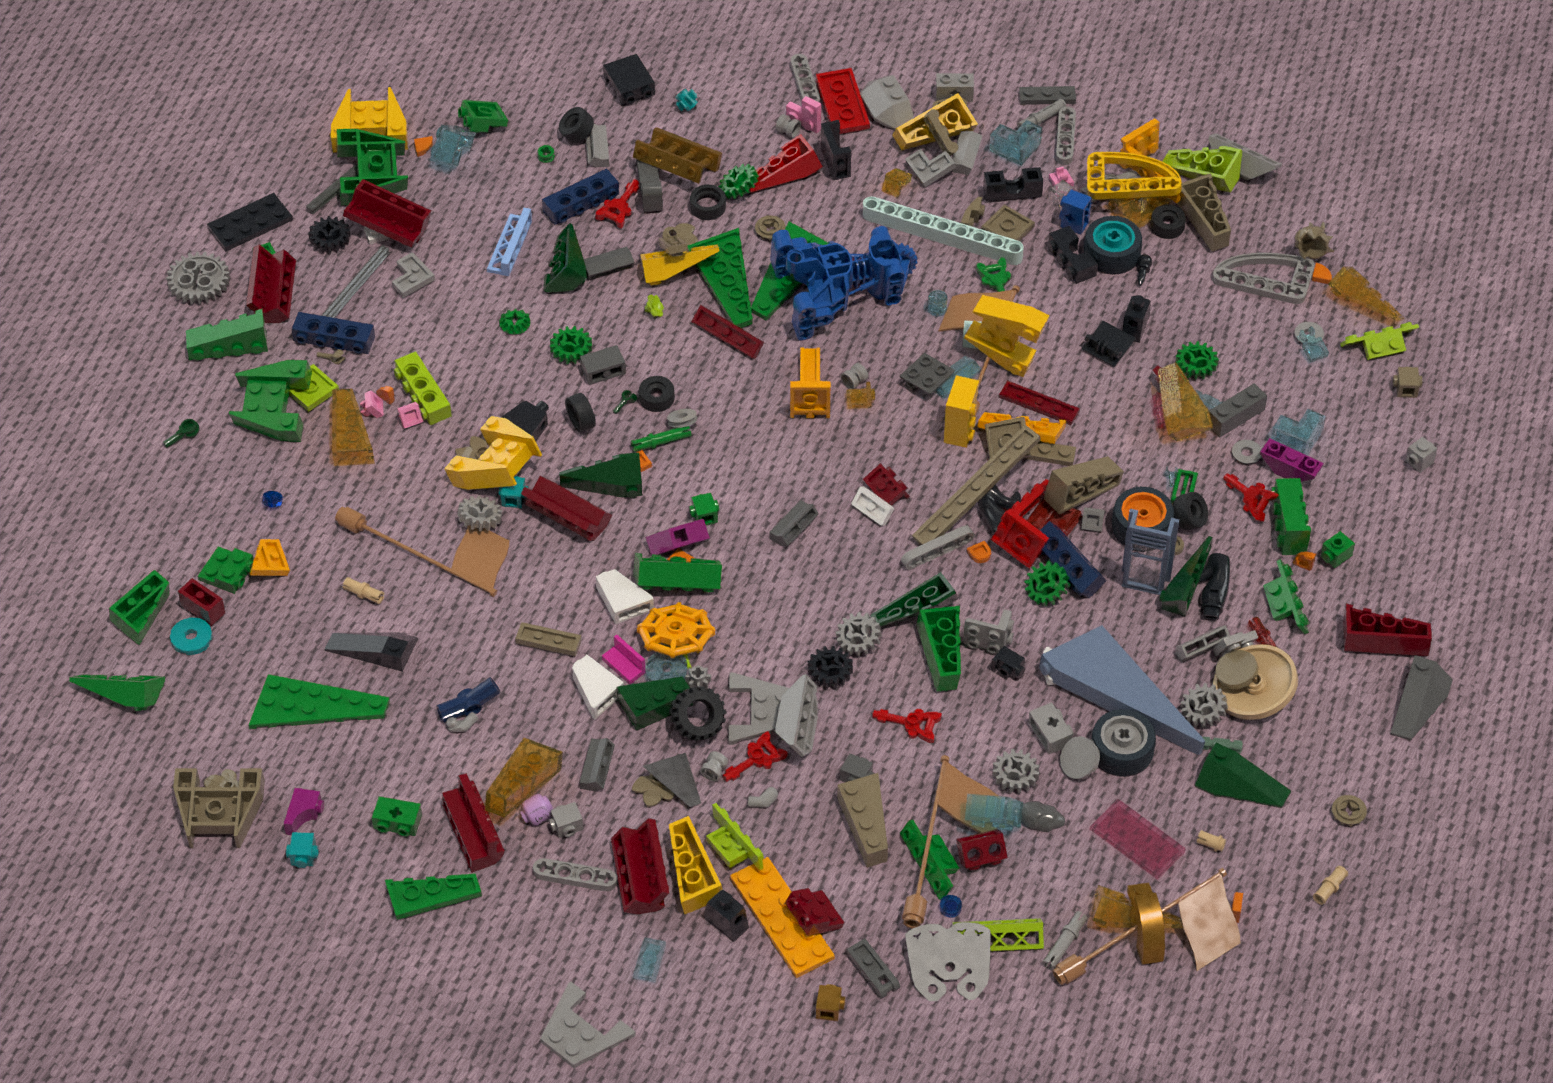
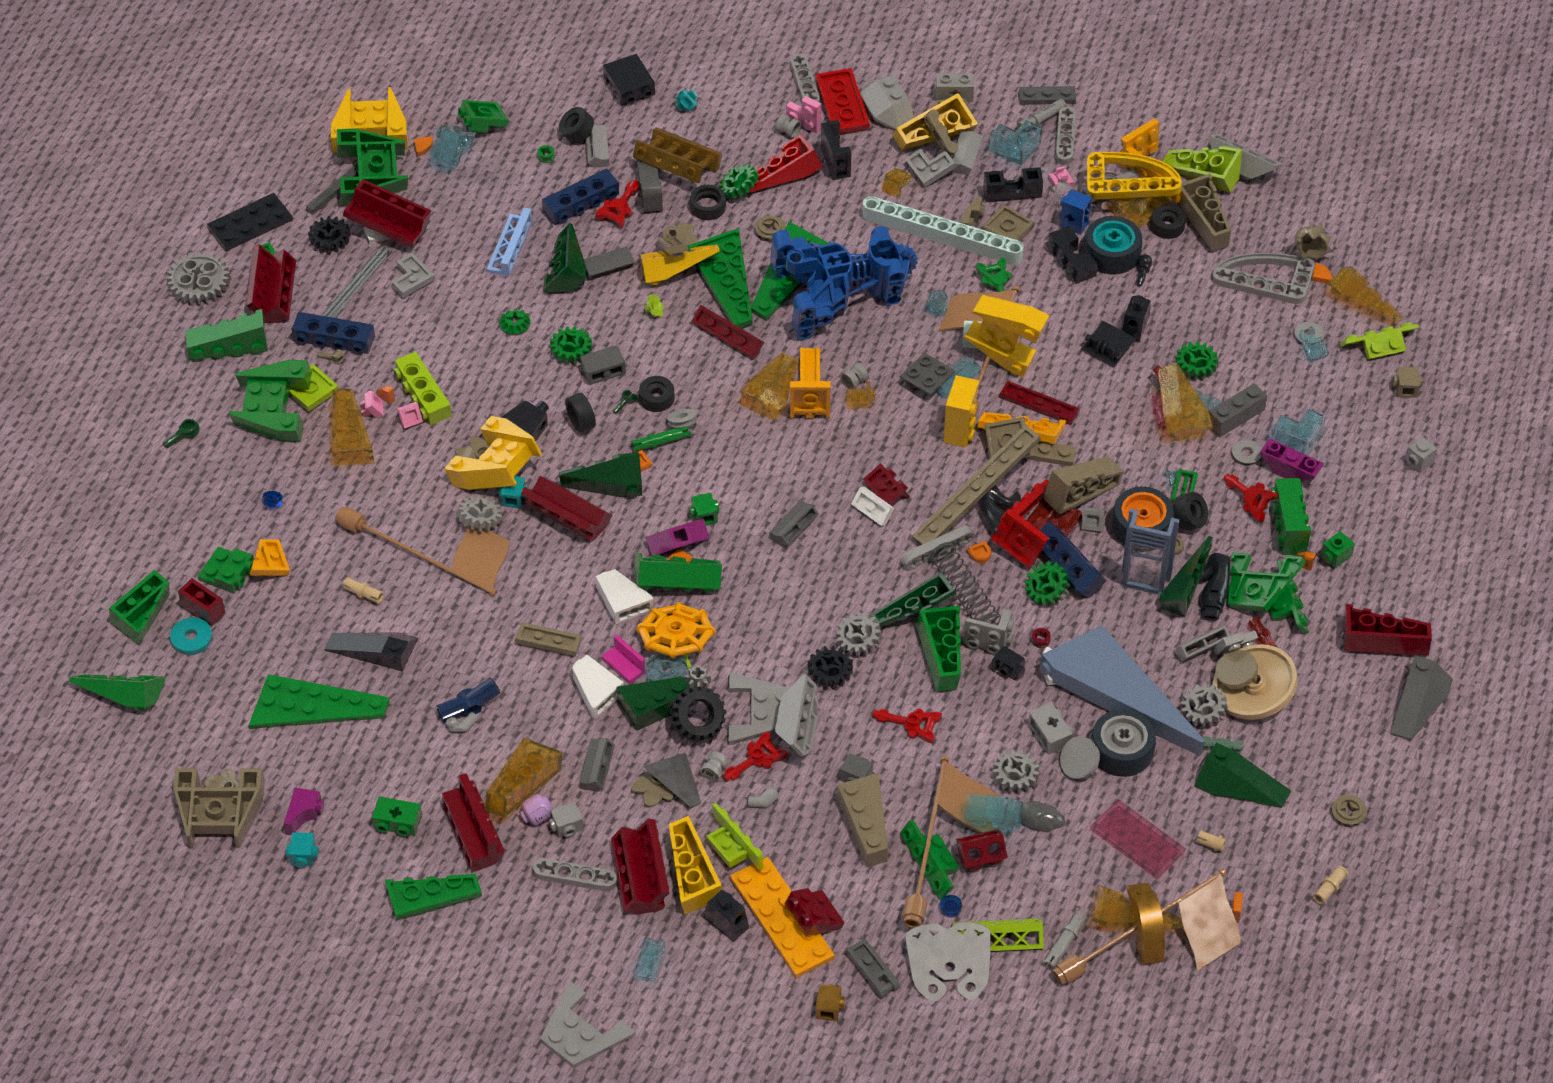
none -> clear yellow wedge [741,352,799,422]
none -> dark grey piece [930,542,1001,625]
none -> dark red bush [1031,628,1051,648]
none -> green wing [1228,552,1306,611]

